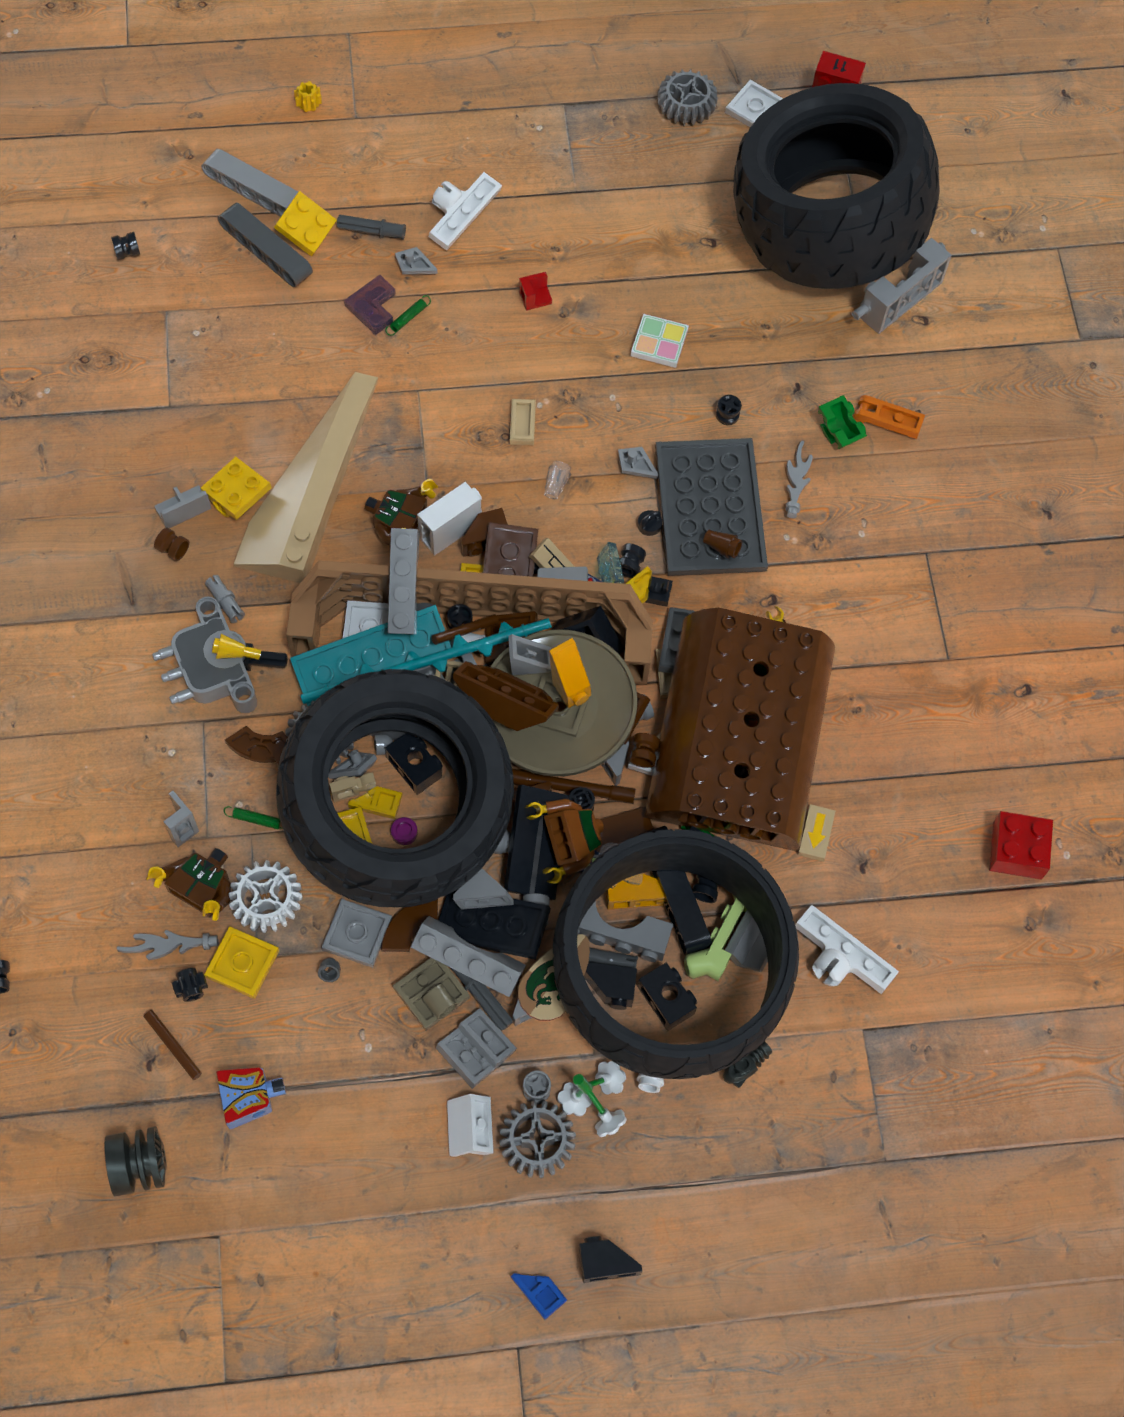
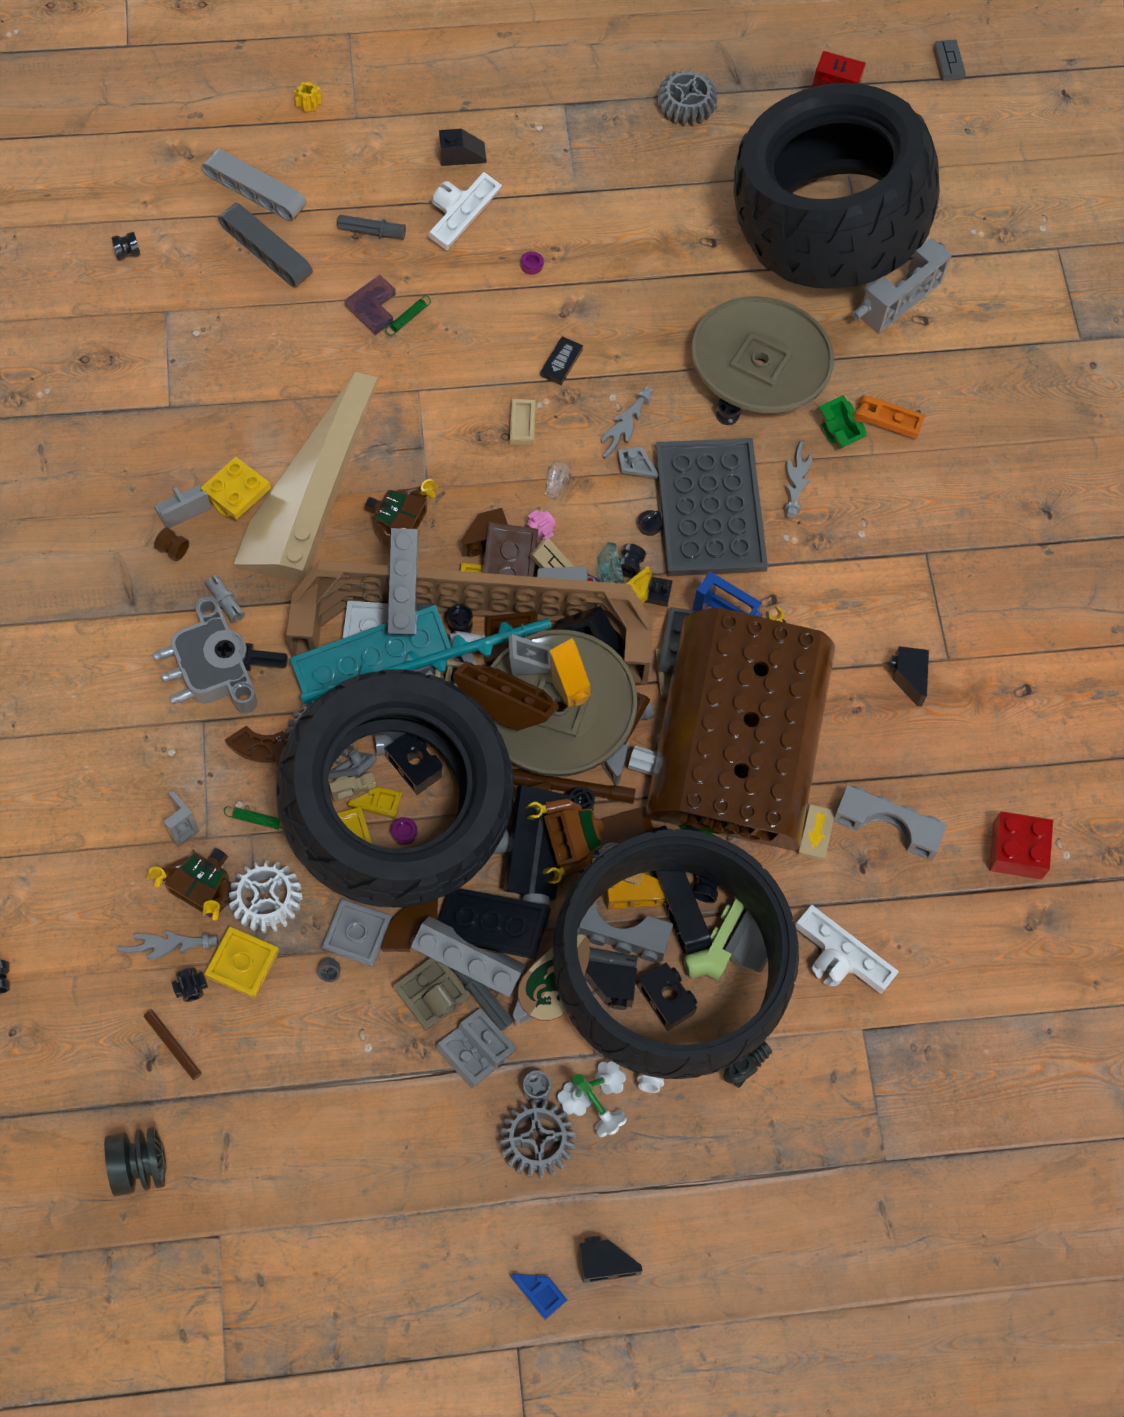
yellow cone [212,634,261,660] -> none
torso [216,1068,286,1129] -> none
yellow plate [273,191,337,256] -> none
light grey piece [395,247,438,274] -> none
white brick [417,482,482,556] -> none
reddish brown bar [431,614,499,645] -> none
white panel [447,1094,493,1157] -> none
light grey slope [453,869,514,909] -> none
red panel [519,272,552,311] -> none
reddish brown wheel [629,733,660,768] -> none
tile [631,314,689,368] -> none
reddish brown cone [703,529,742,559] -> none
white tile [725,80,783,127] -> none
none -> black slope [439,128,487,166]
none -> magenta tile [520,252,544,275]
none -> bright pink gear [525,510,556,540]
none -> tile [540,336,583,385]
none -> light grey piece [601,387,653,459]
none -> dark tan dish [691,296,834,413]
none -> blue panel [692,571,762,617]
none -> light grey arch [833,785,947,861]
none -> black slope [889,646,929,706]
none -> dark grey tile [934,39,966,80]

